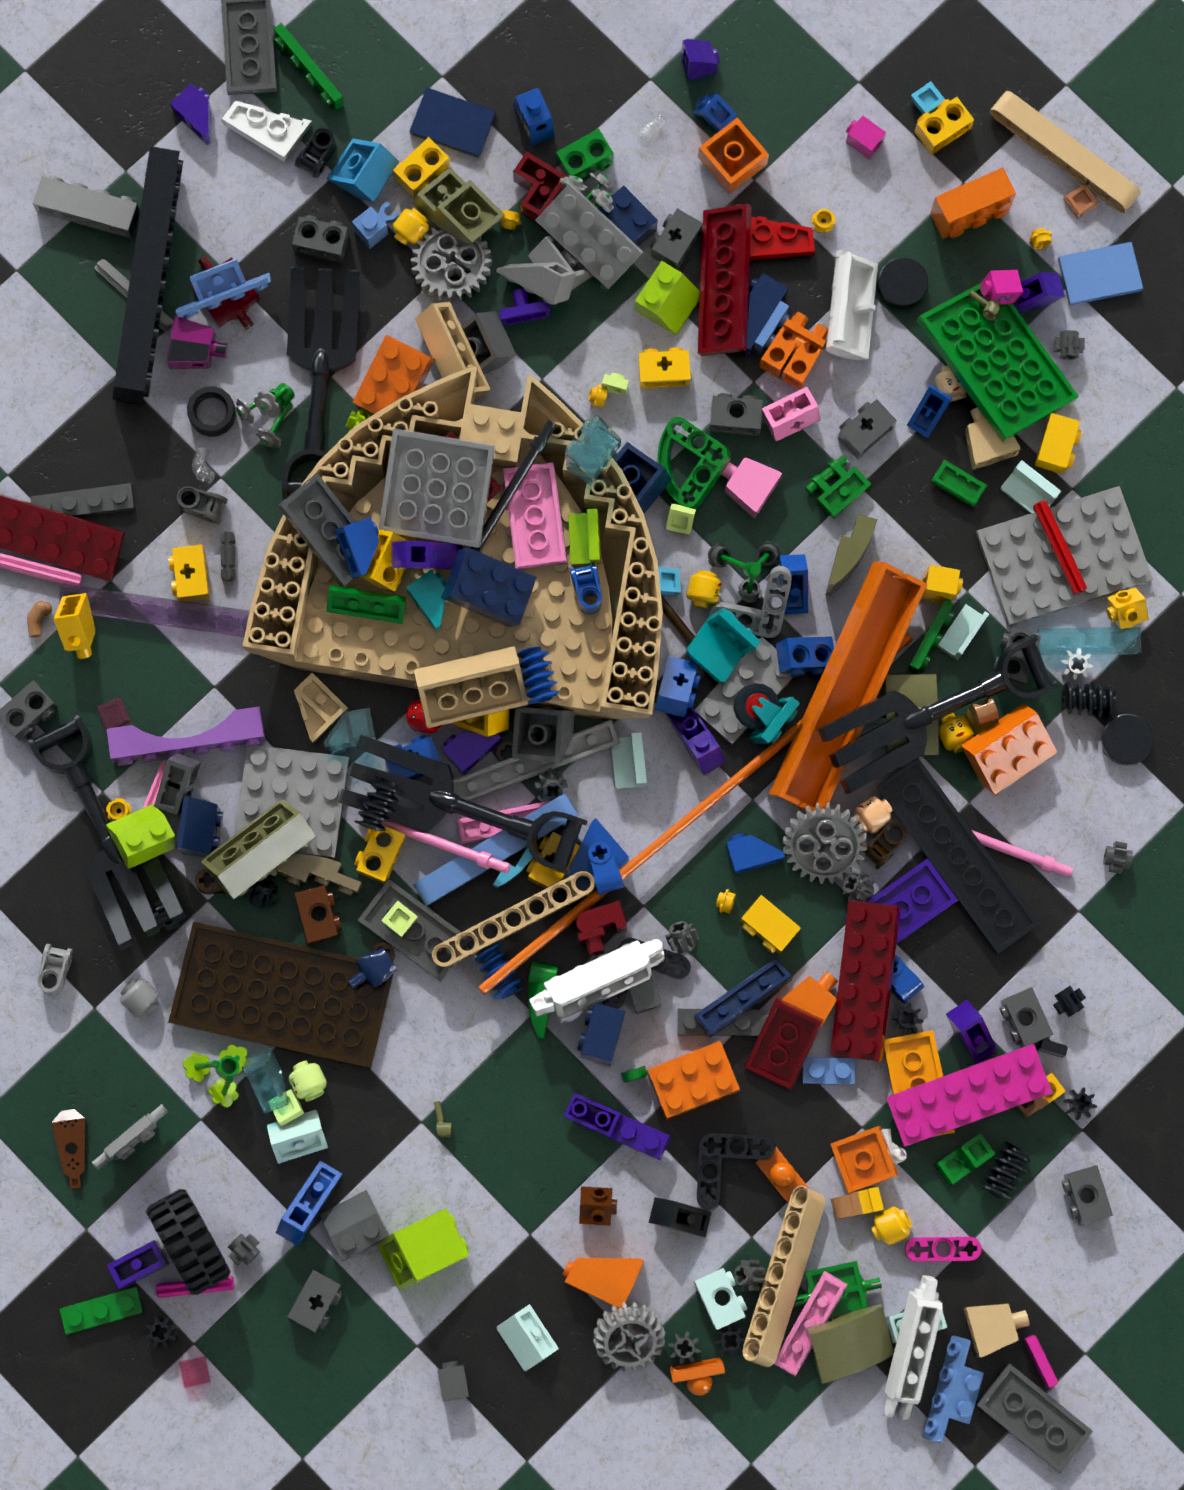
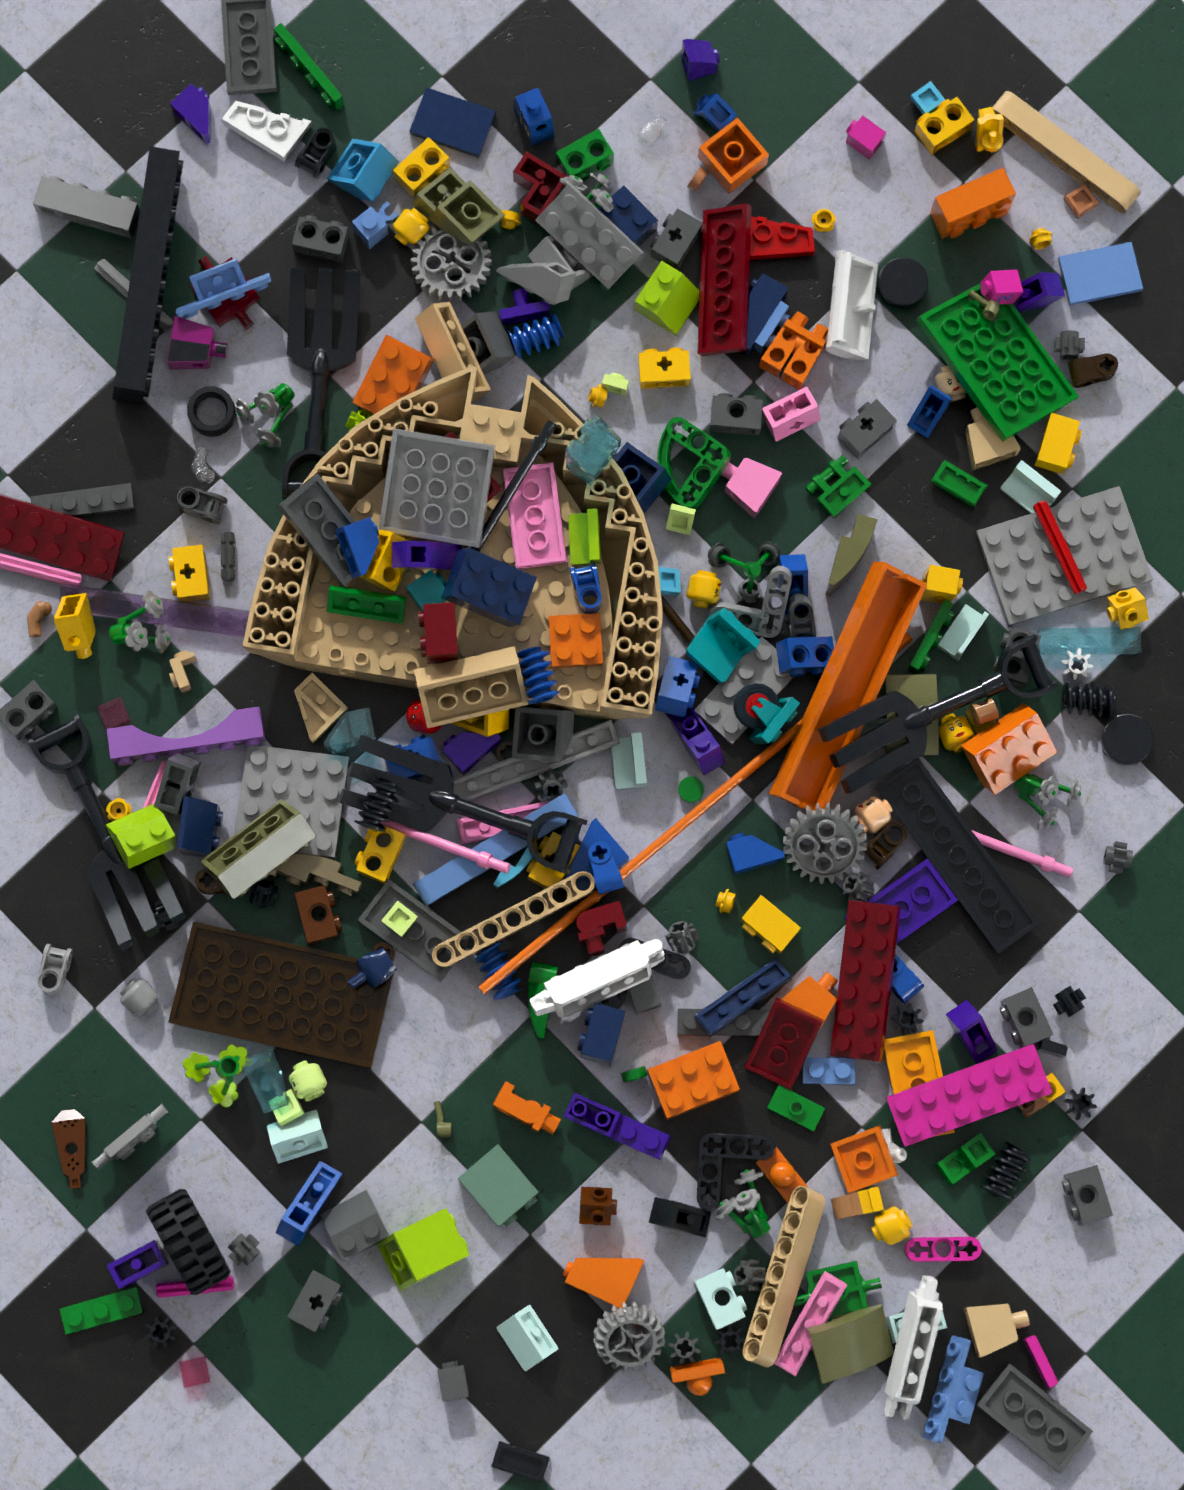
none -> light grey plant [109,591,170,653]
none -> tan bracket [169,650,197,693]
none -> dark red brick [418,602,458,664]
none -> sand green brick [458,1144,539,1227]
none -> black tile [491,1441,550,1483]
none -> orange hips [493,1081,561,1135]
none -> blue piece [508,314,564,359]
none -> orange plate [548,613,603,668]
none -> green tile [678,776,704,803]
none -> nougat tile [687,167,708,192]
none -> plant [714,1169,770,1238]
none -> green plate [767,1085,825,1132]
none -> dark grey piece [787,593,816,638]
none -> yellow hips [976,107,1004,152]
none -> plant [1014,773,1081,830]
none -> dark brown piece [1067,353,1118,388]

